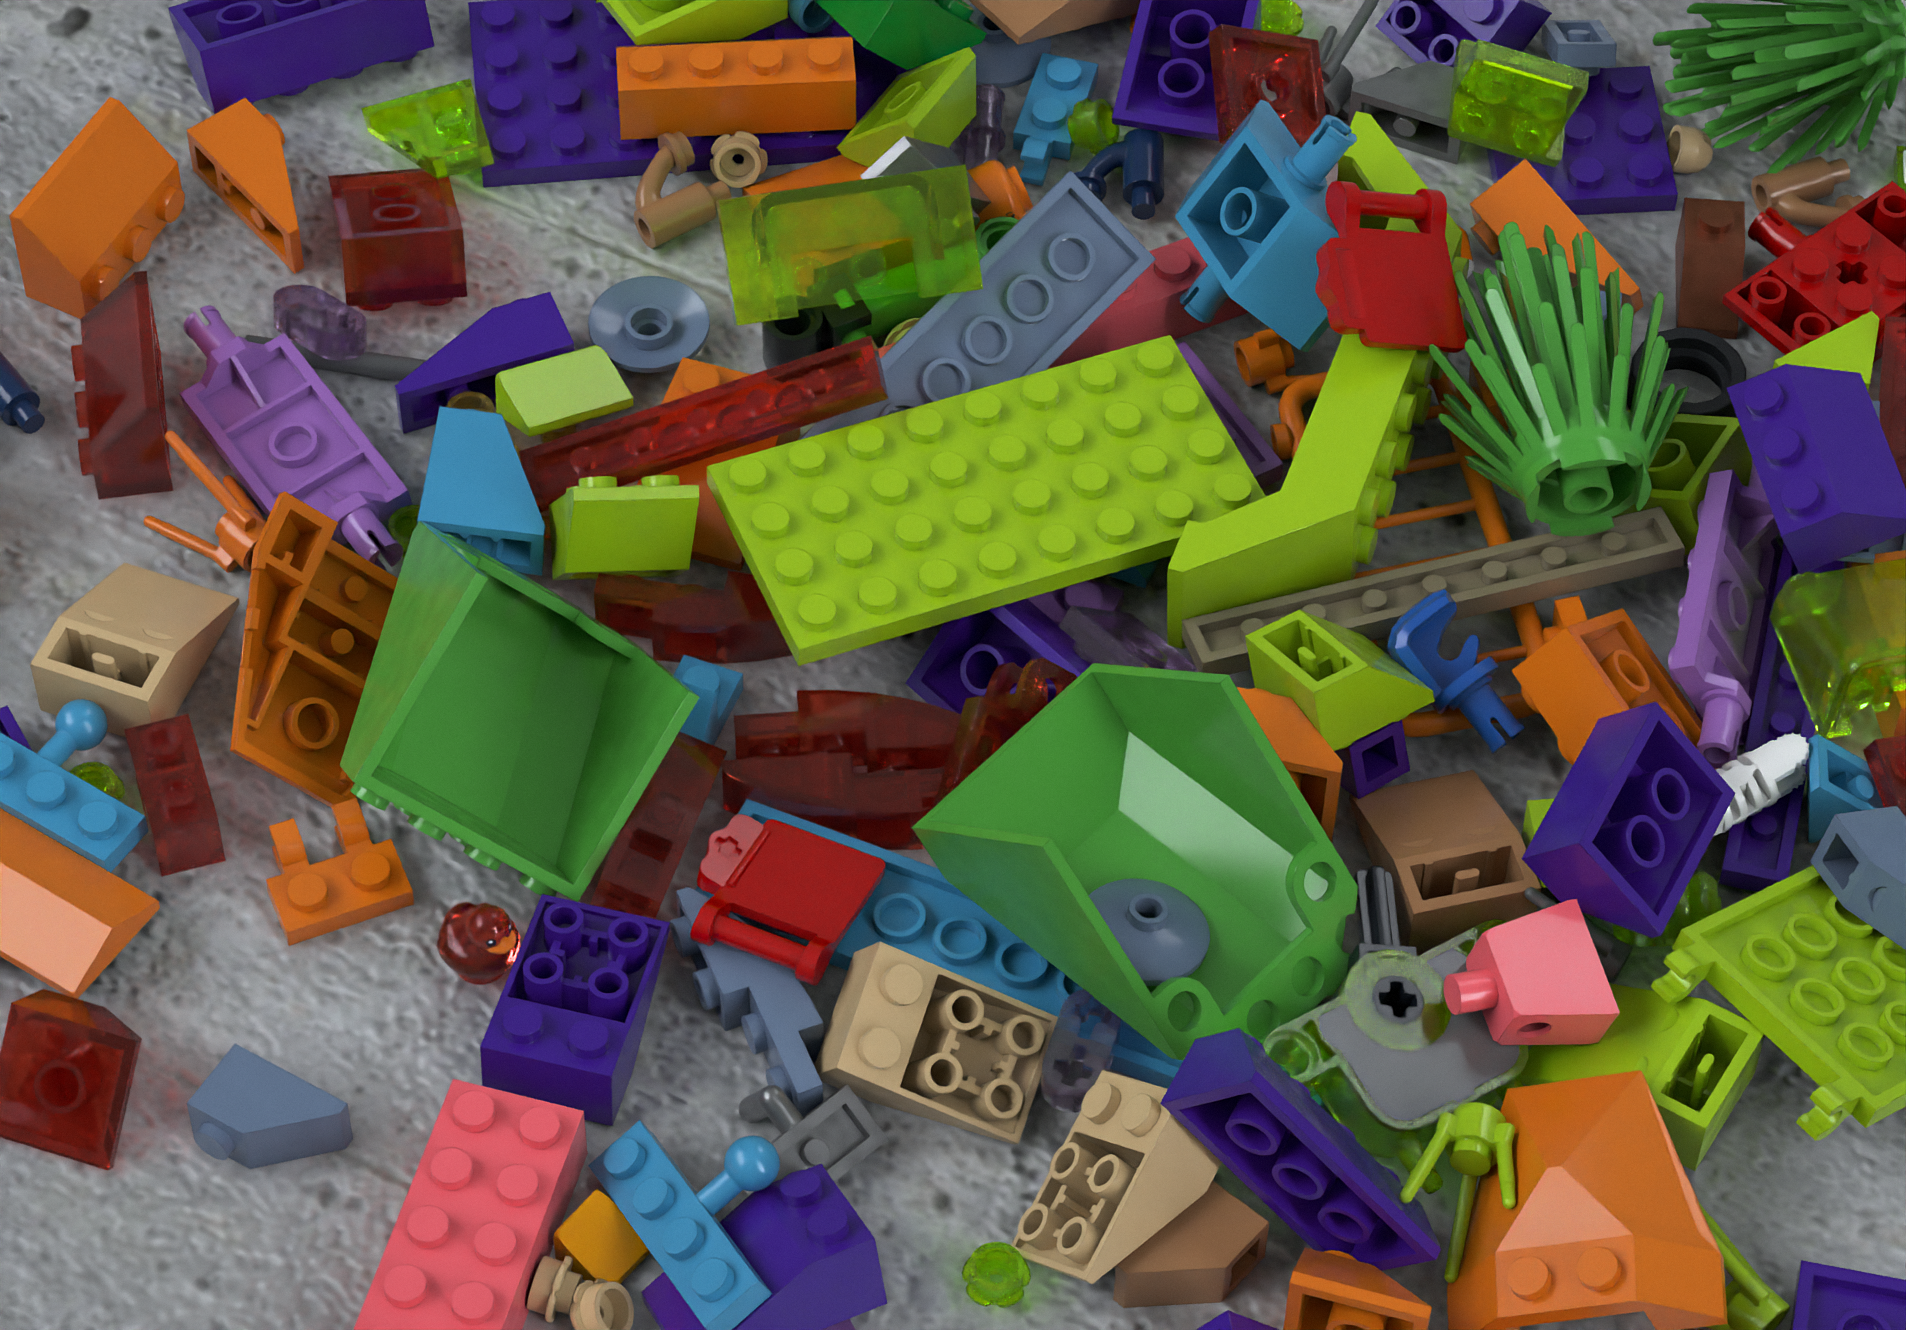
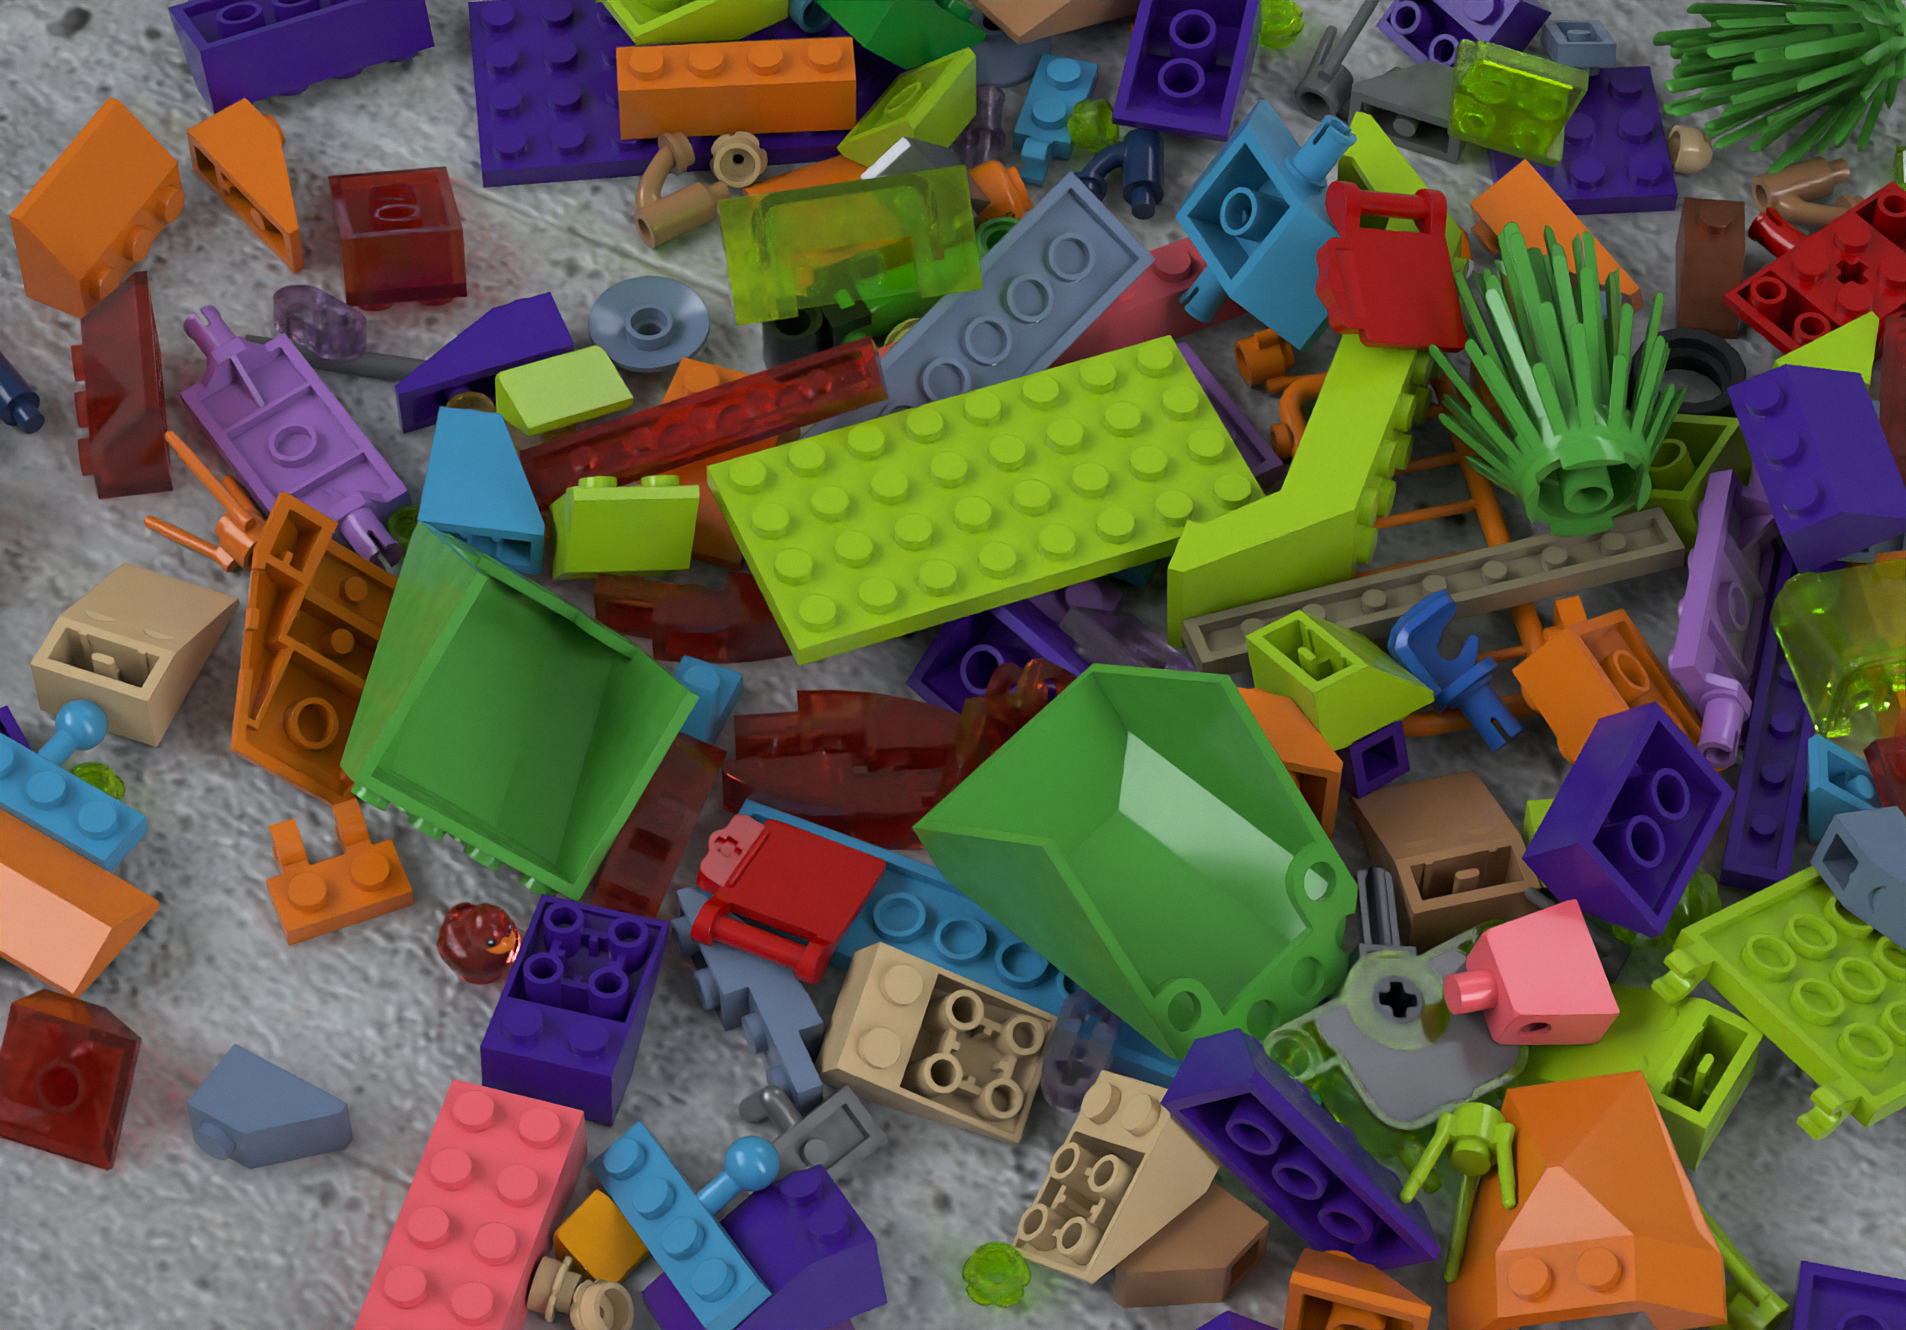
clear red brick [124,714,226,877] -> none
clear neon green wing [361,78,495,179] -> none
sand blue dish [1089,879,1210,986] -> none
clear red plate [1208,24,1326,148] -> none
white hinge [1713,732,1809,836] -> none

